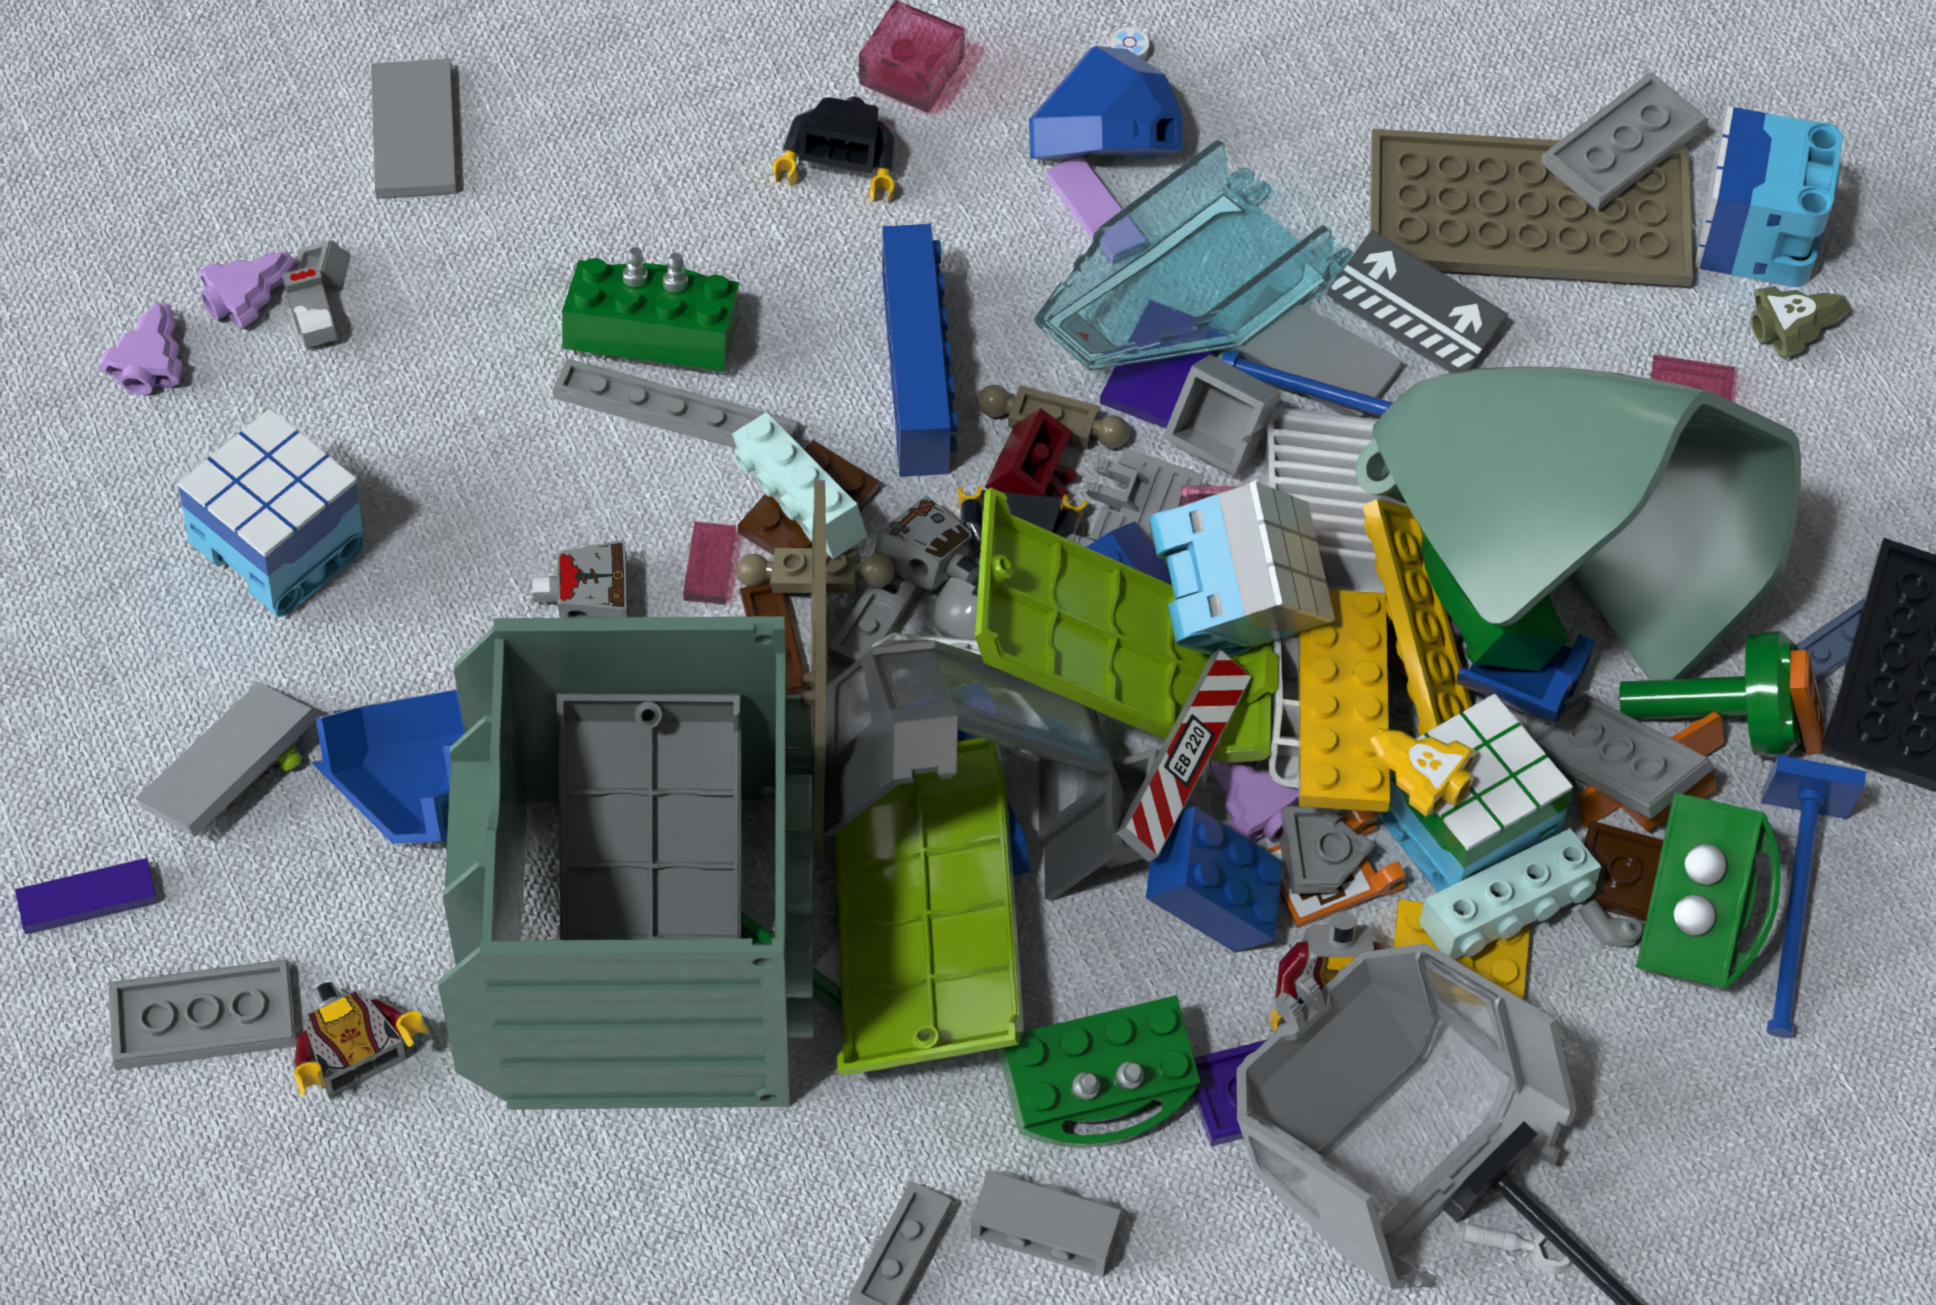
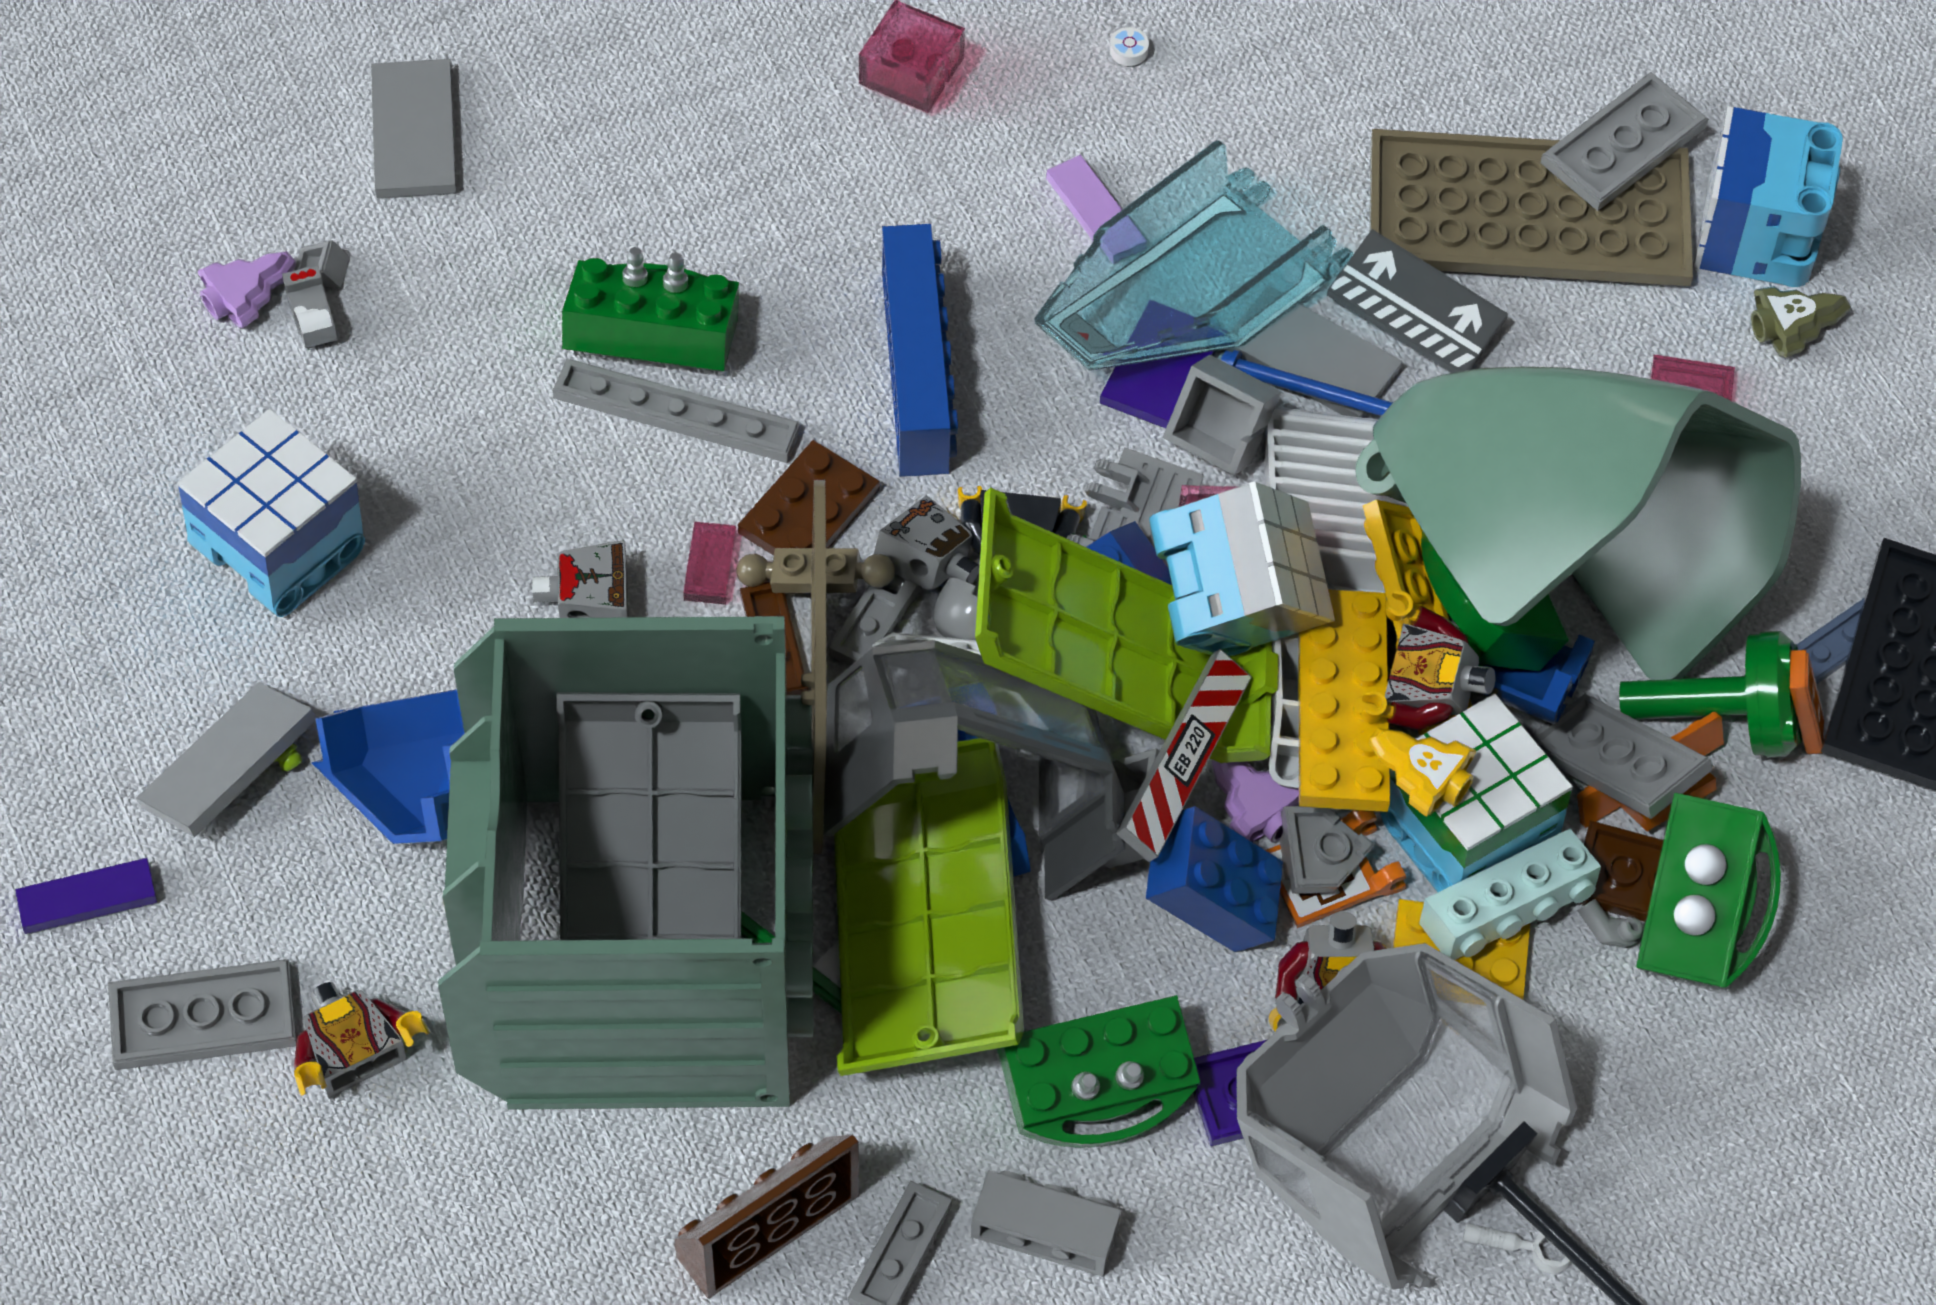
lavender rock [99,302,183,395] -> none
light aqua brick [732,412,868,559] -> none
black torso [772,96,896,203] -> none
dark tan plate [978,384,1130,448] -> none
dark red brick [985,408,1077,500] -> none
blue brick [1029,46,1183,161] -> none
blue tile [1761,755,1866,1038] -> none
none -> reddish brown slope [674,1134,859,1299]
none -> torso [1360,590,1495,730]

